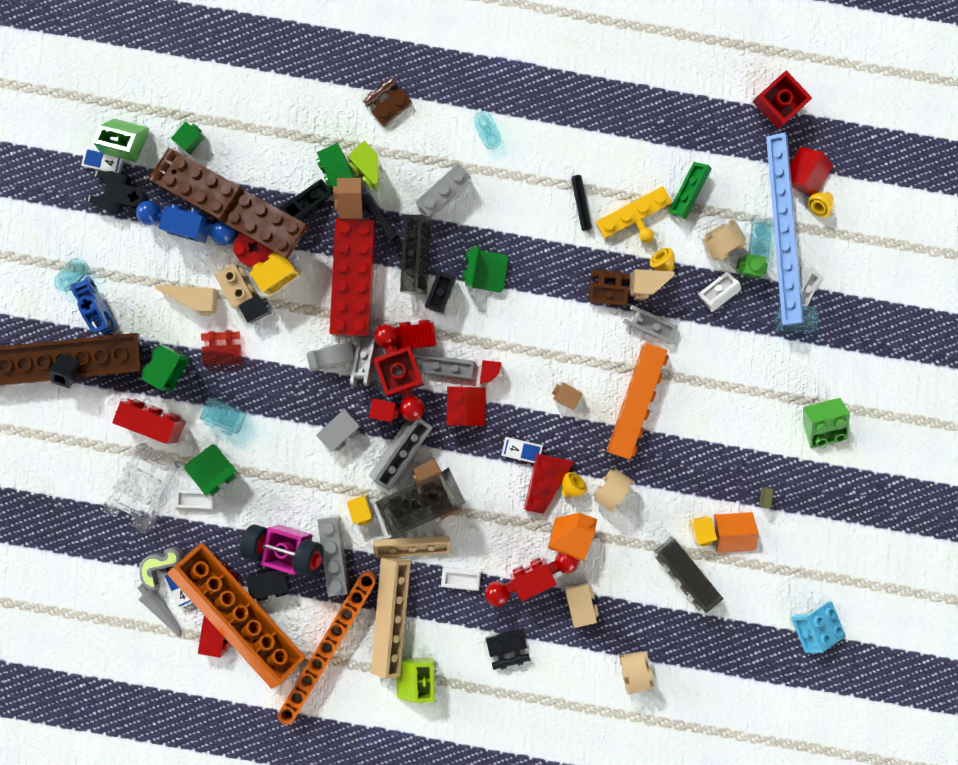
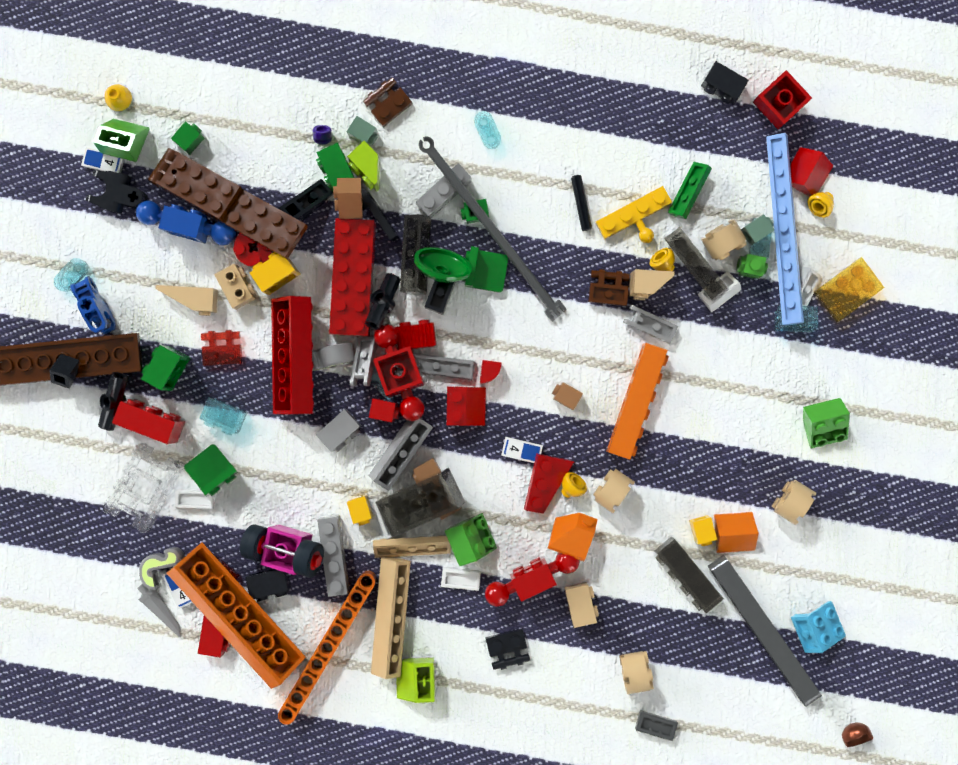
black brick [239,295,271,324] -> none
olive tile [759,487,774,508] -> none
none -> black piece [98,372,129,431]
none -> yellow brick [104,84,132,111]
none -> red brick [271,296,314,414]
none -> dark purple tile [312,125,332,145]
none -> sand green brick [346,116,378,145]
none -> black piece [365,273,401,330]
none -> green dish [414,247,472,283]
none -> dark grey hinge [418,136,567,322]
none -> bright green slope [445,513,497,566]
none -> green brick [460,199,489,224]
none -> dark grey plate [635,710,678,741]
none -> clear smoke brick [665,227,729,301]
none -> black brick [701,61,749,105]
none -> dark grey beam [708,555,822,707]
none -> sand green brick [741,214,774,246]
none -> tan brick [772,480,816,525]
none -> clear yellow plate [814,257,885,322]
none -> copper hair [841,722,873,747]

